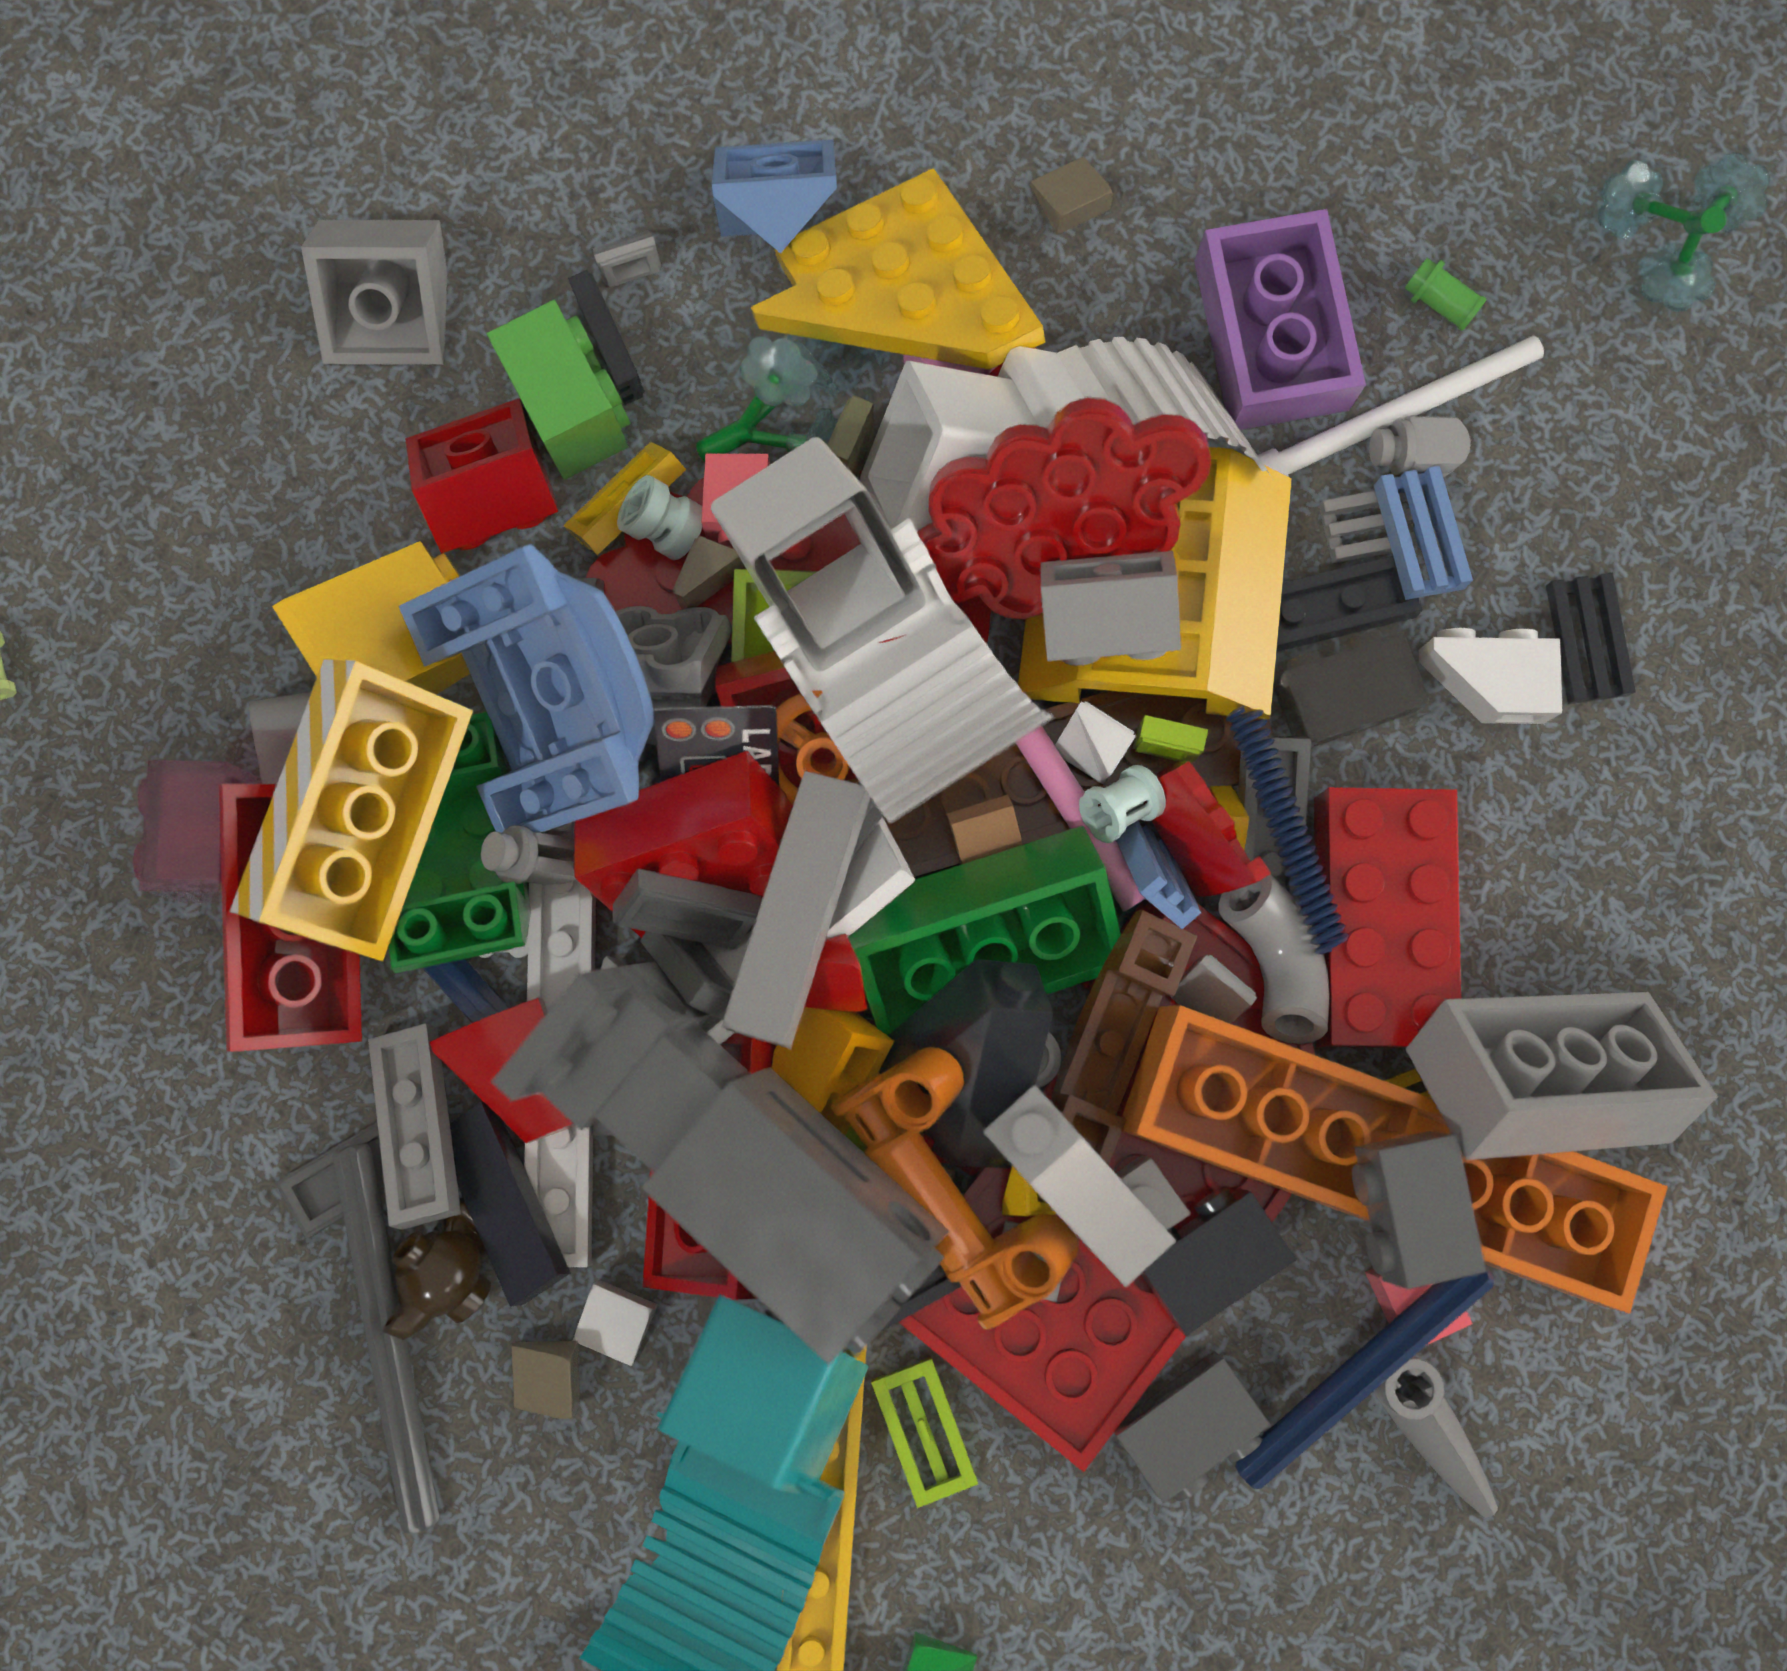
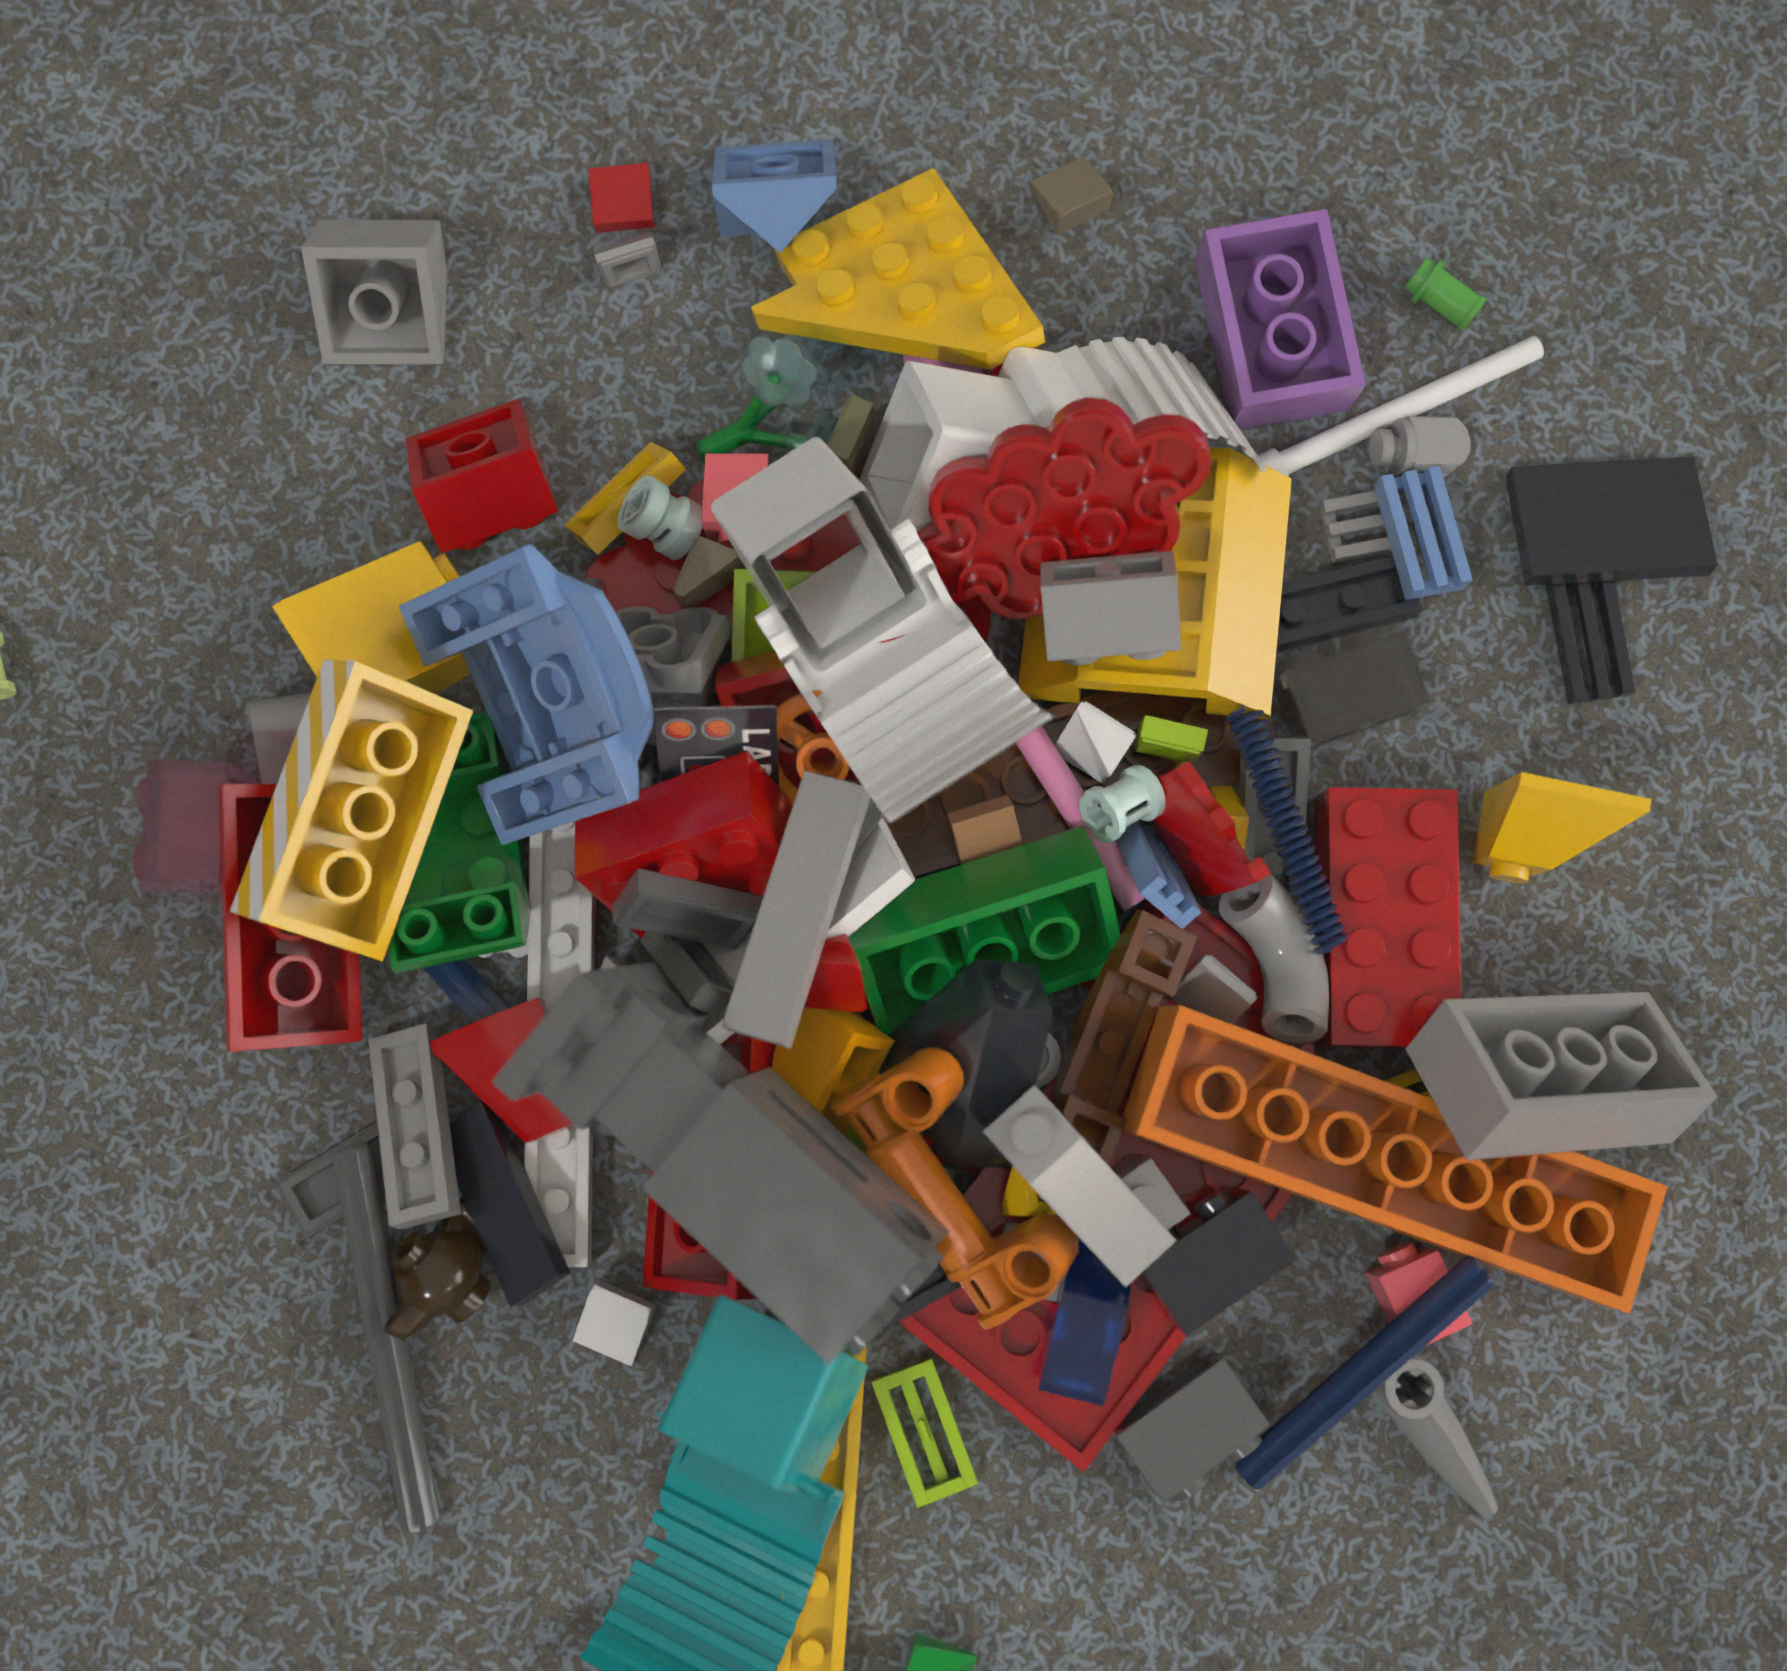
light grey arm [481,825,576,885] -> none
bright green brick [486,299,631,480] -> none
dark tan slope [511,1341,580,1419] -> none
black tile [567,270,645,405] -> none
dark grey brick [1352,1131,1486,1289] -> none
white slope [1419,628,1562,724] -> none
clear light blue plant [1597,152,1770,312] -> none
none -> red tile [588,163,655,233]
none -> clear blue slope [1038,1238,1131,1406]
none -> yellow slope [1472,772,1652,883]
none -> black tile [1506,456,1718,586]

